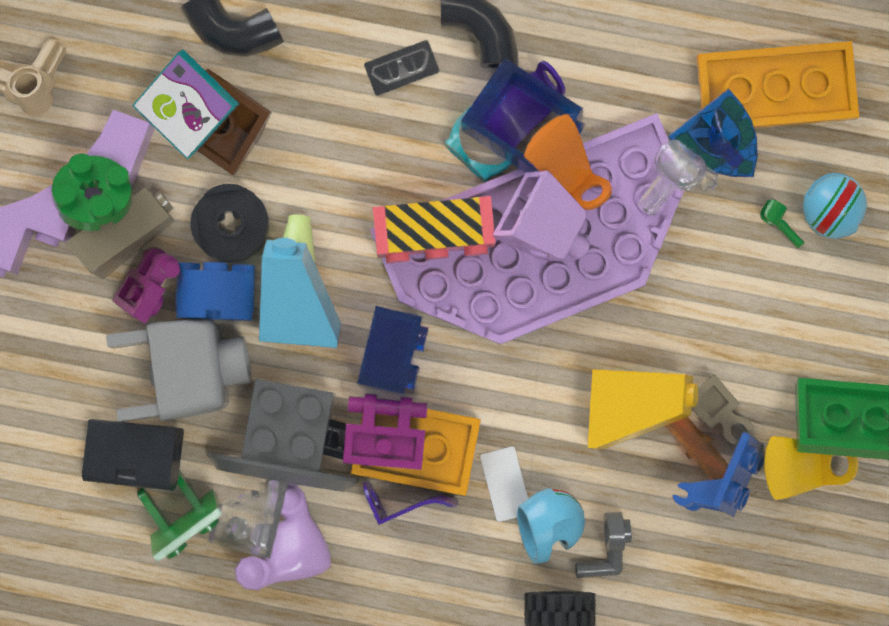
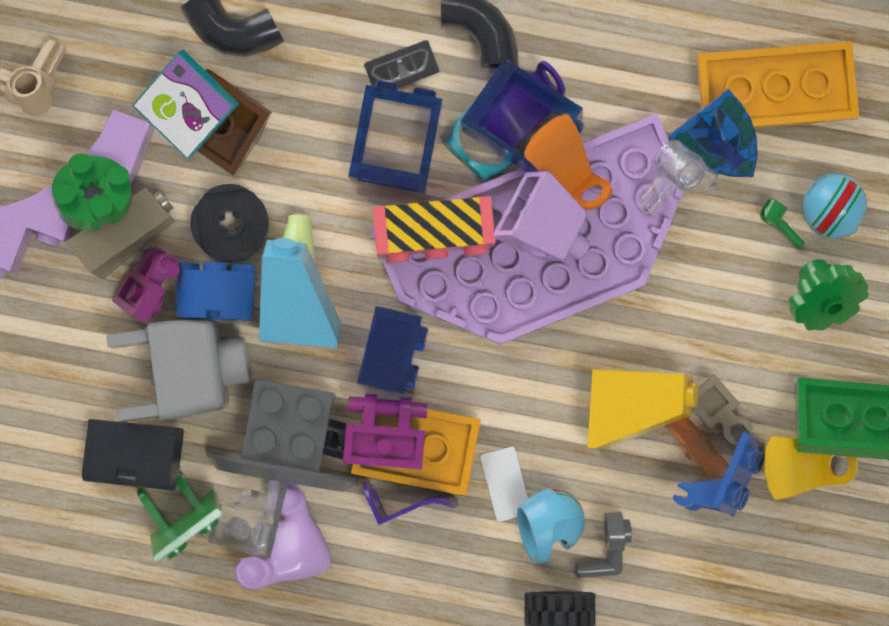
none -> clear blue window [348,80,443,194]
none -> green plant [789,259,869,331]

